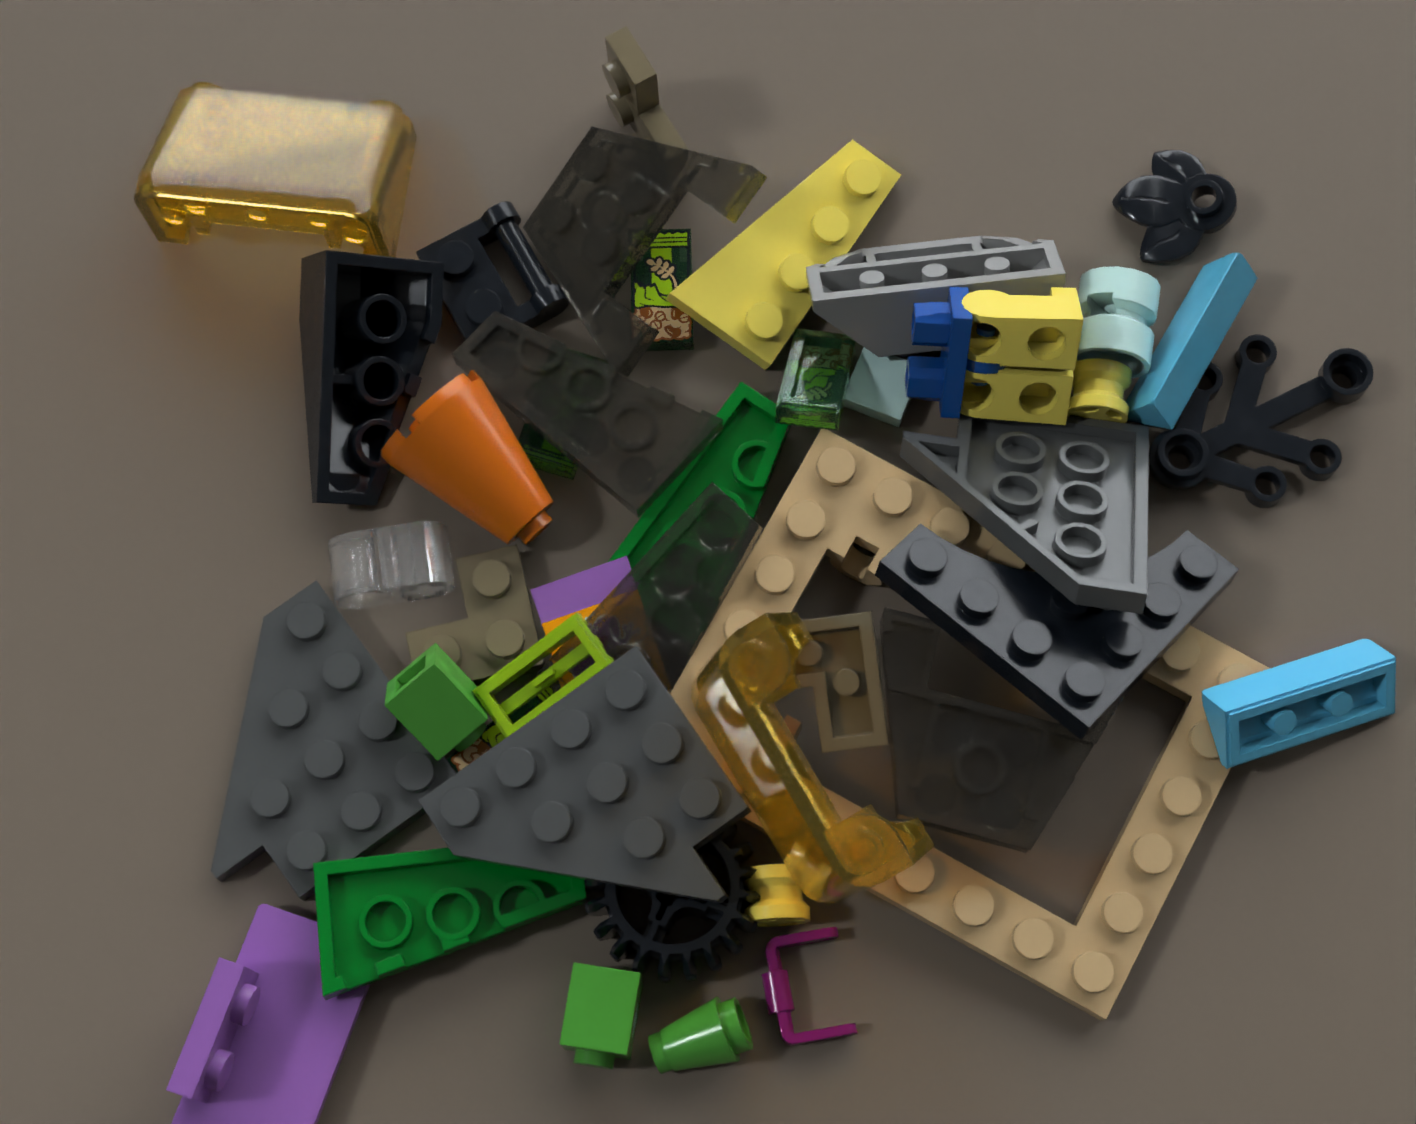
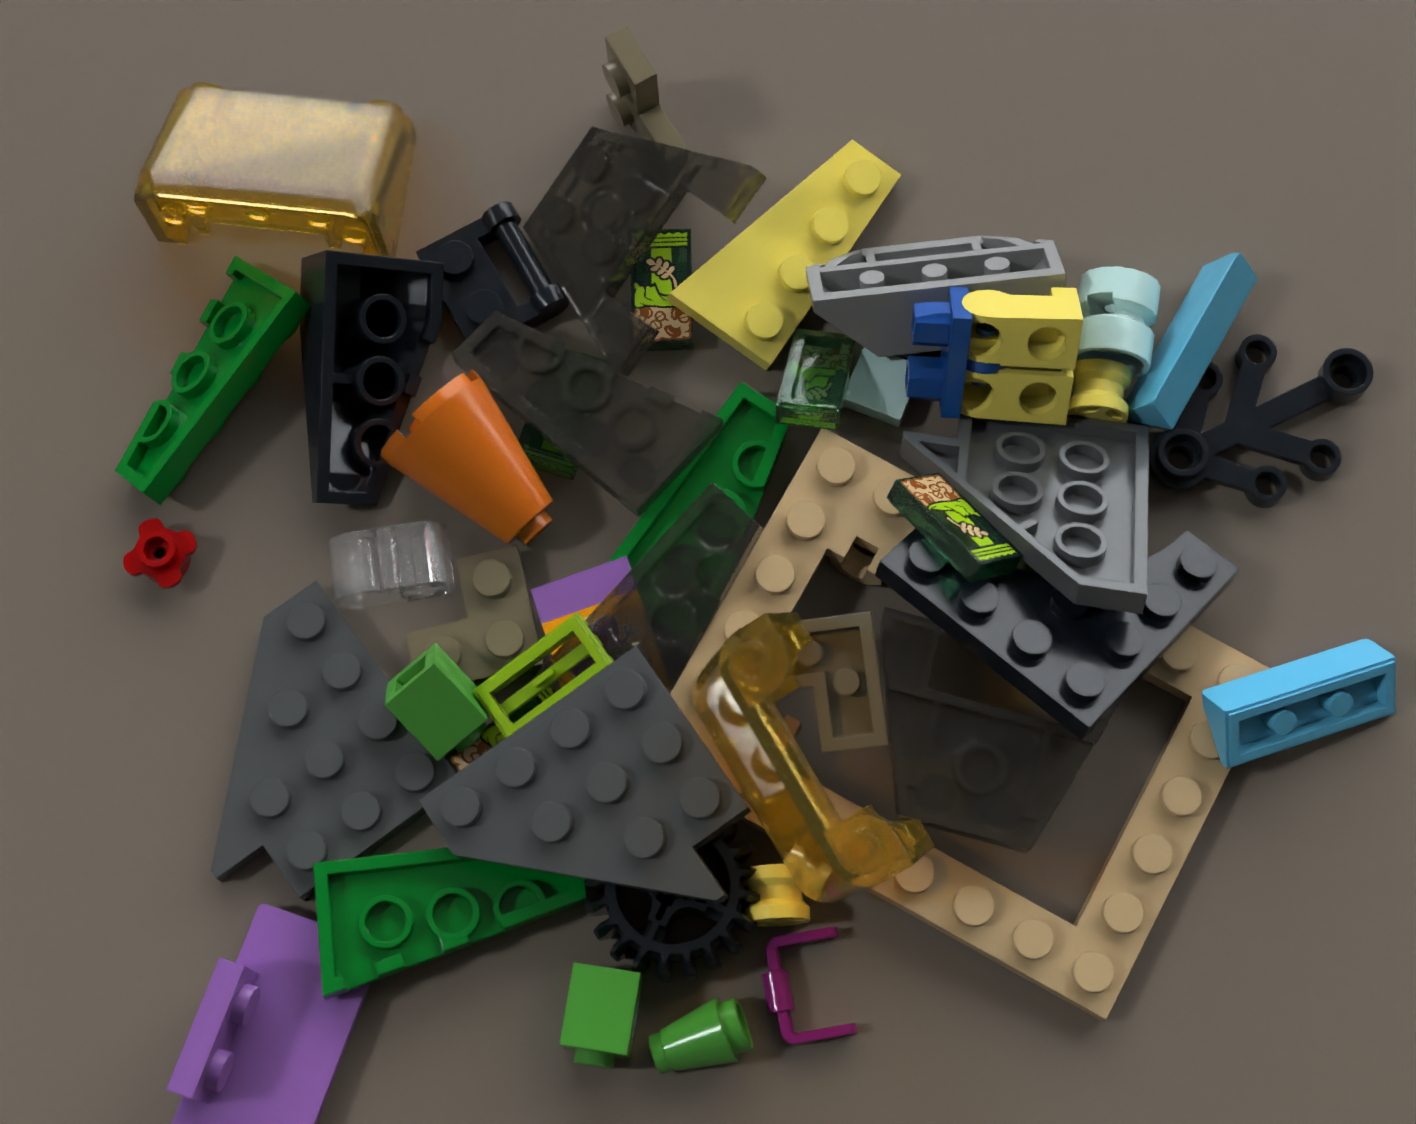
black plate [1112,150,1237,264] -> none
none -> green wing [115,255,312,505]
none -> red plate [123,518,197,589]
none -> tile [886,473,1023,582]

